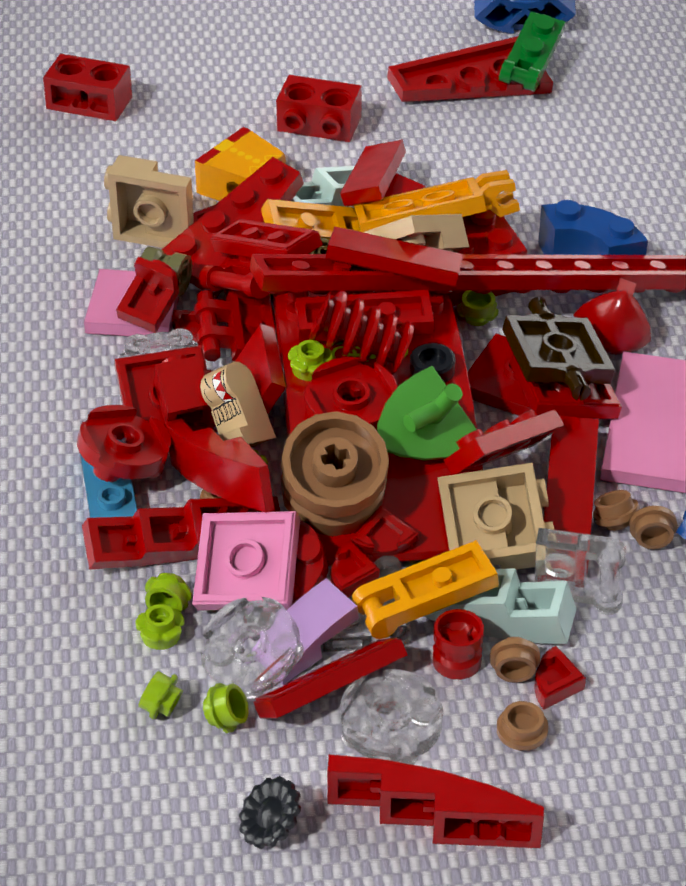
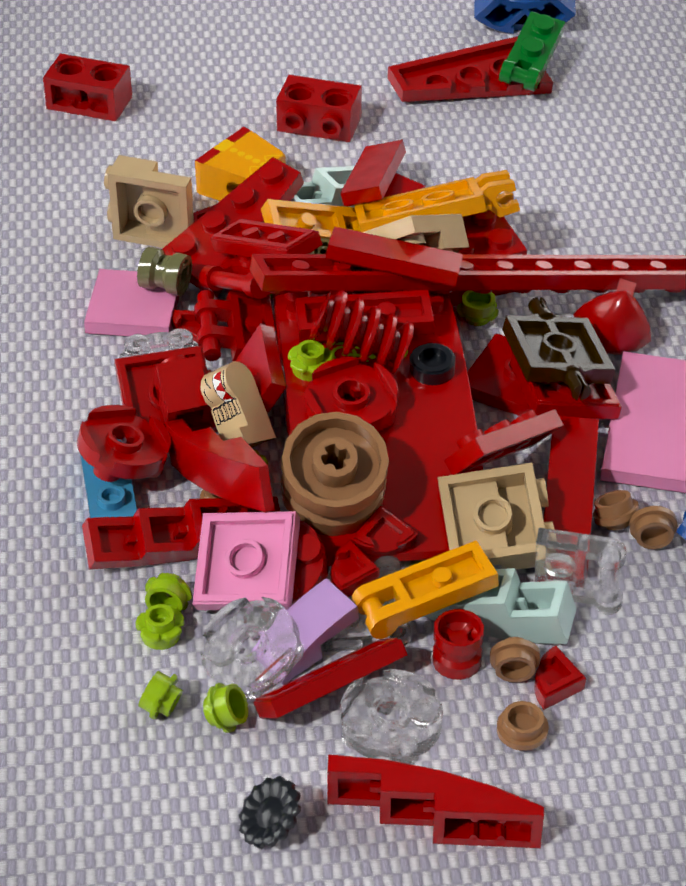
red bracket [116,257,179,333] -> none
bright green shield [377,366,477,461] -> none
blue brick [538,200,648,255] -> none

